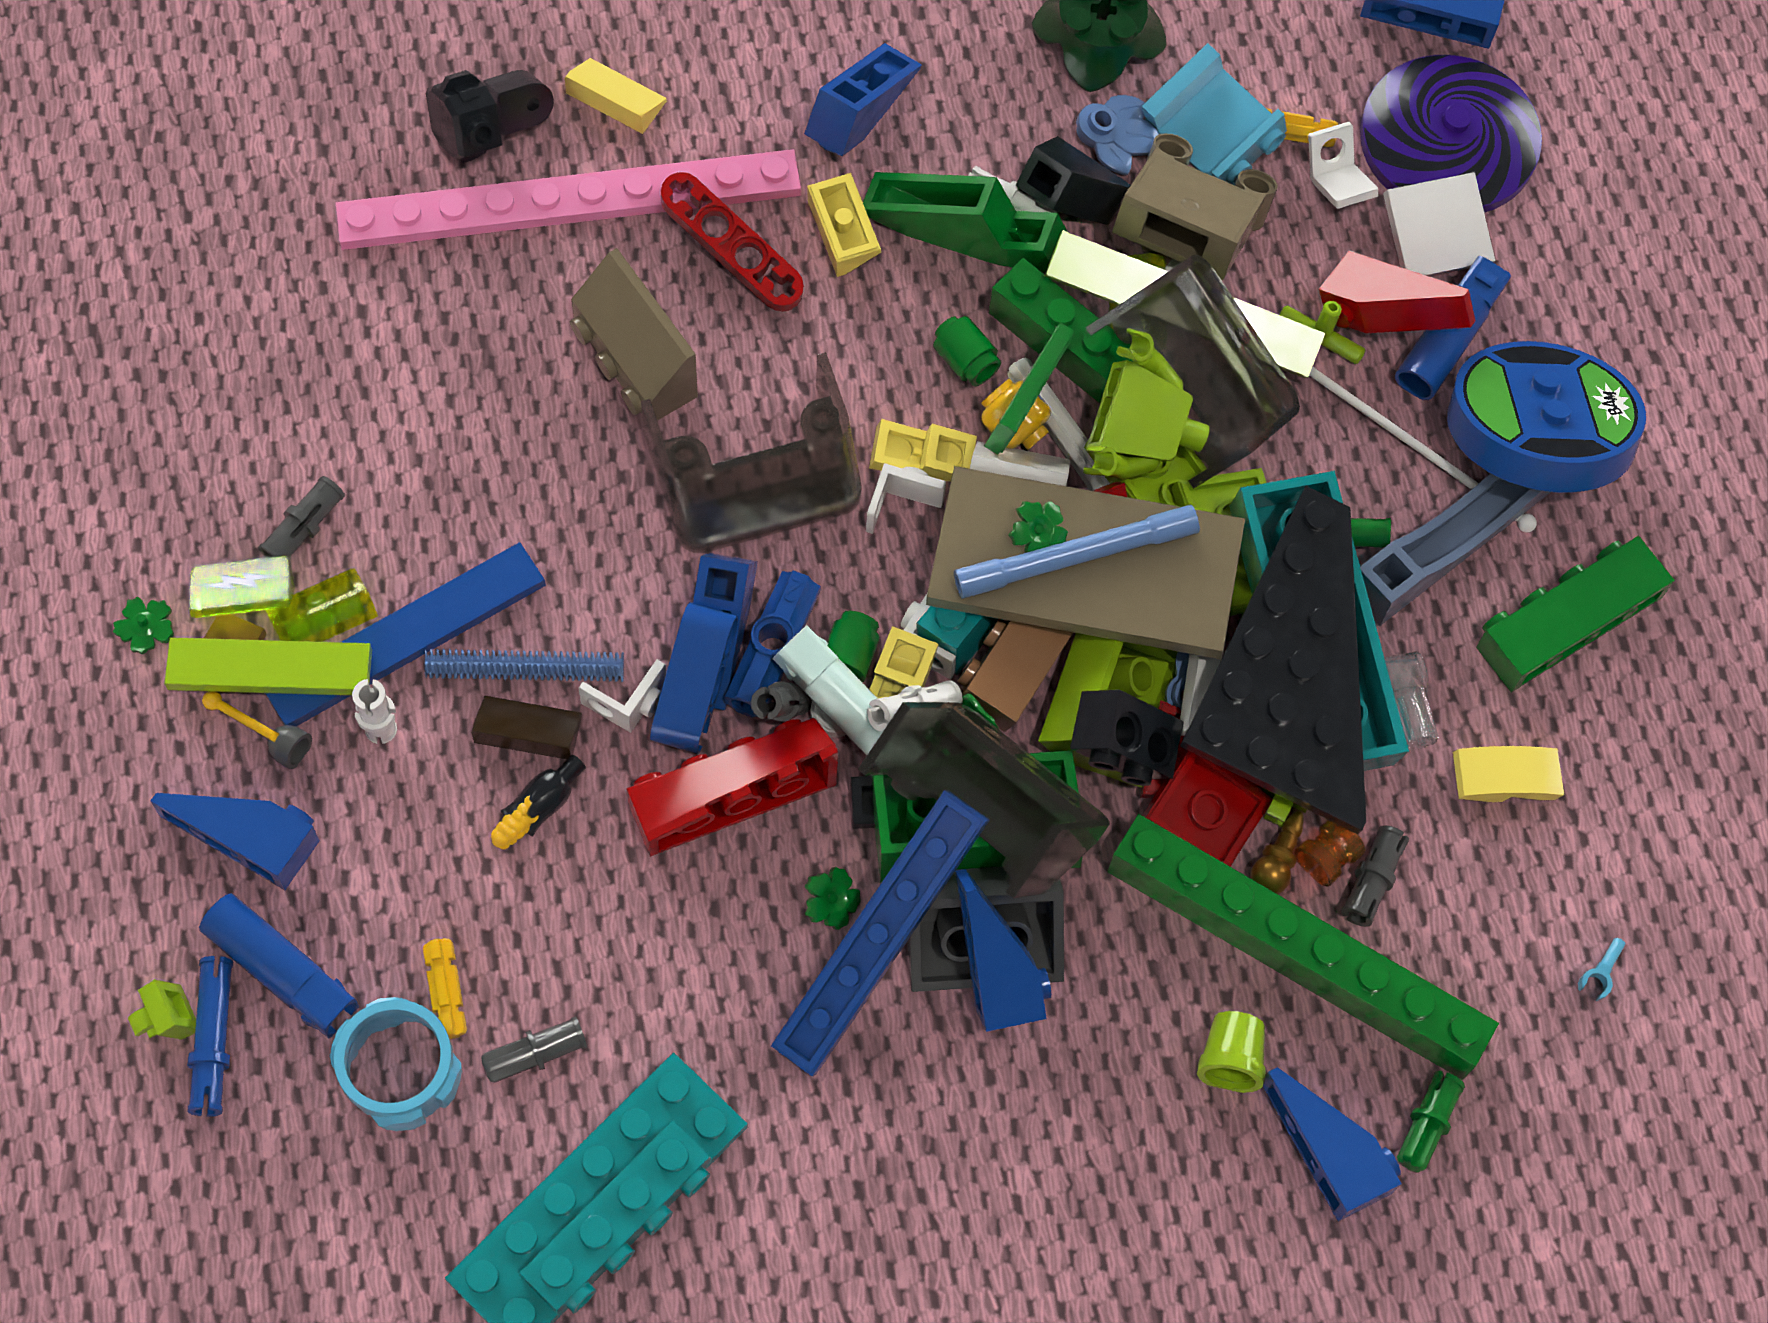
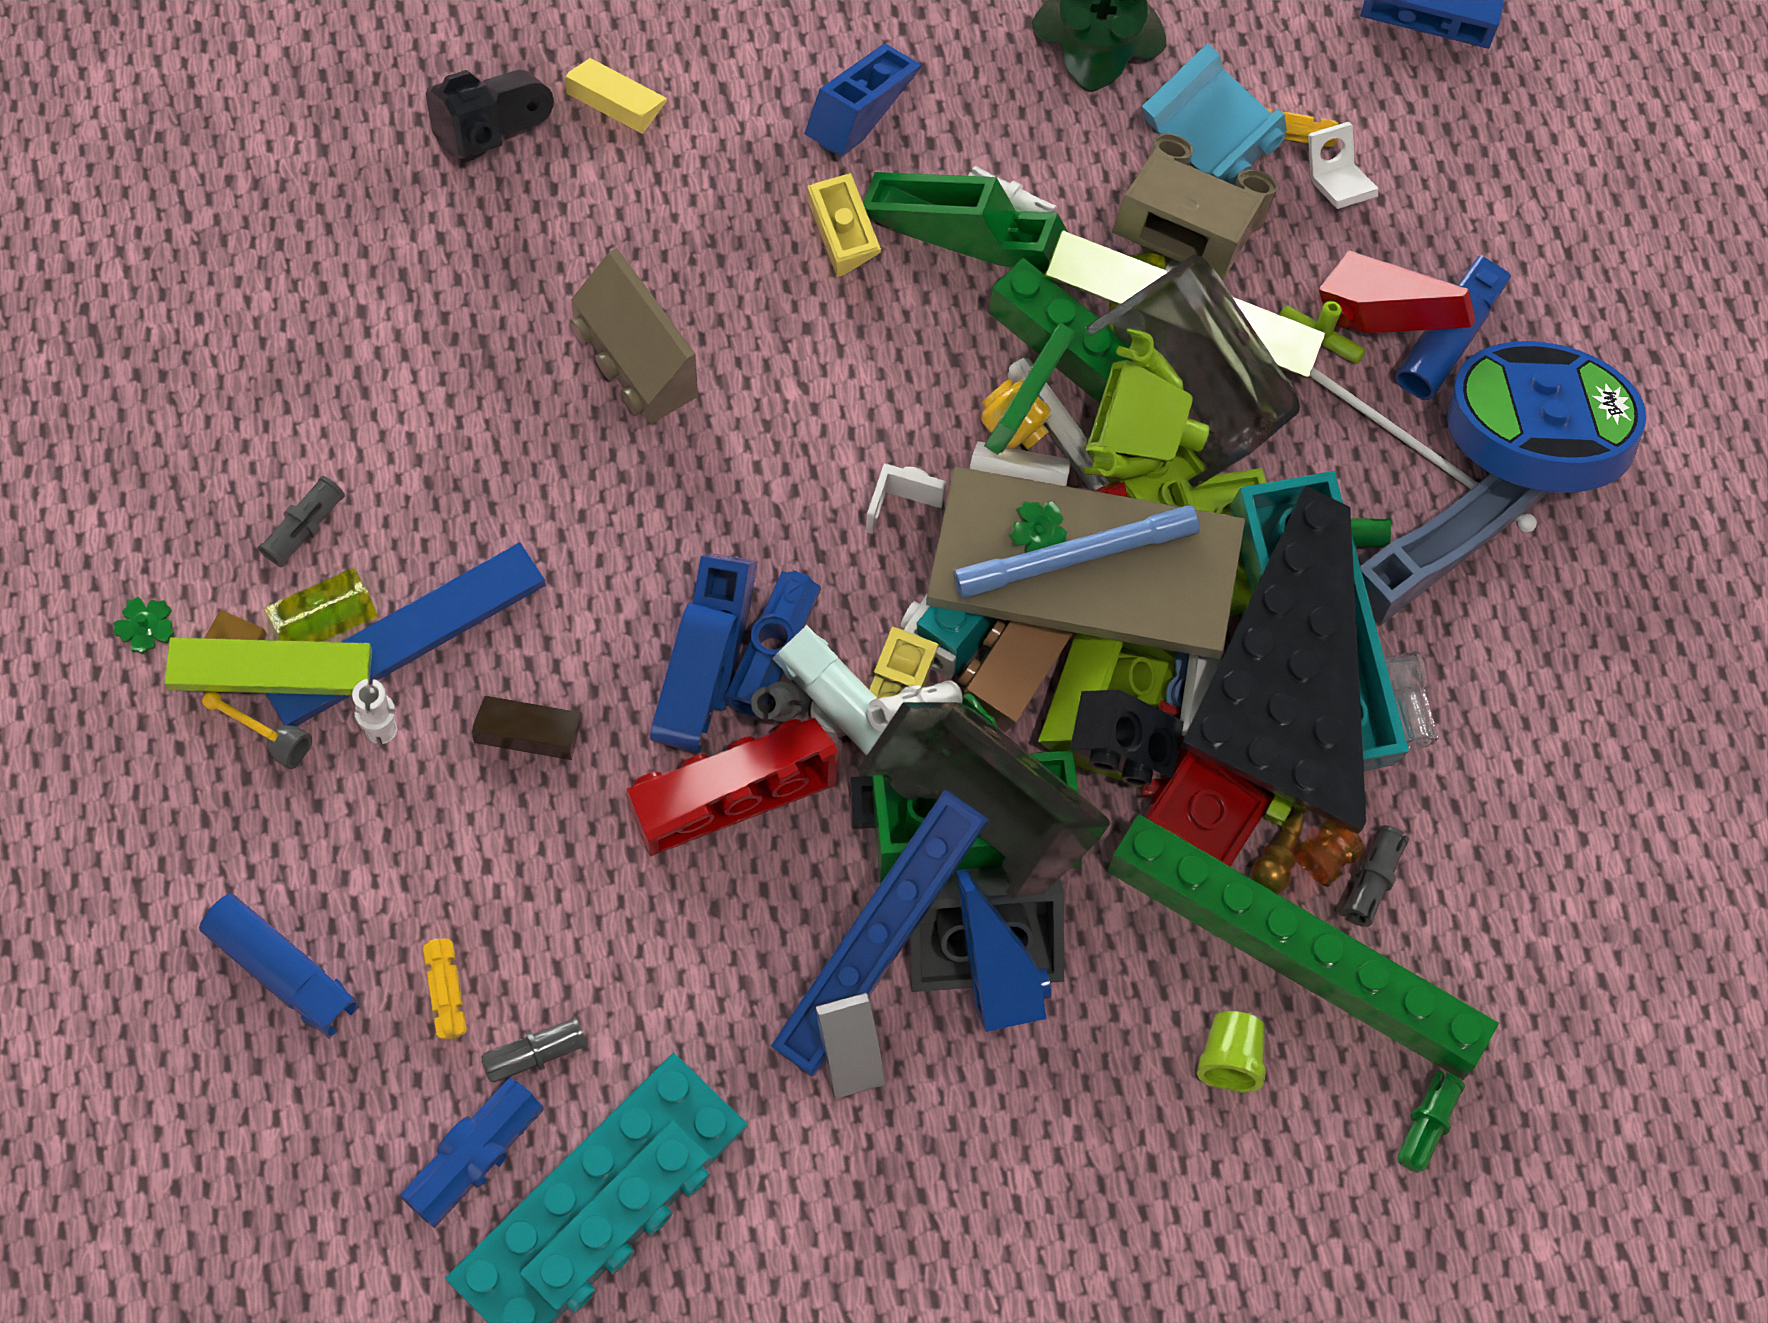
lime tile [128,979,196,1040] -> none
blue slope [150,793,320,890] -> none
blue pin [187,956,234,1117] -> none
clear neon green slope [190,555,295,618] -> none
medium azure piece [330,997,462,1131] -> none
bright pink plate [336,149,801,250] -> none
medium blue axle [425,649,624,682] -> none
black piece [491,754,586,850] -> none
white bracket [578,659,666,733] -> none
clear smoke windscreen [641,352,862,553] -> none
red beam [661,172,804,312] -> none
green plant [805,867,861,930] -> none
green brick [827,611,880,683] -> none
light yellow slope [869,419,977,482] -> none
green brick [933,316,1001,386] -> none
black slope [1015,136,1131,225] -> none
medium blue plate [1076,95,1159,176] -> none
blue slope [1263,1067,1402,1222] -> none
dish [1360,55,1542,213] -> none
white tile [1383,172,1495,276] -> none
light yellow slope [1453,746,1564,802] -> none
green brick [1476,535,1675,693] -> none
medium azure hand [1578,938,1626,1001] -> none
none -> blue piece [400,1077,544,1228]
none -> light grey slope [816,993,885,1099]

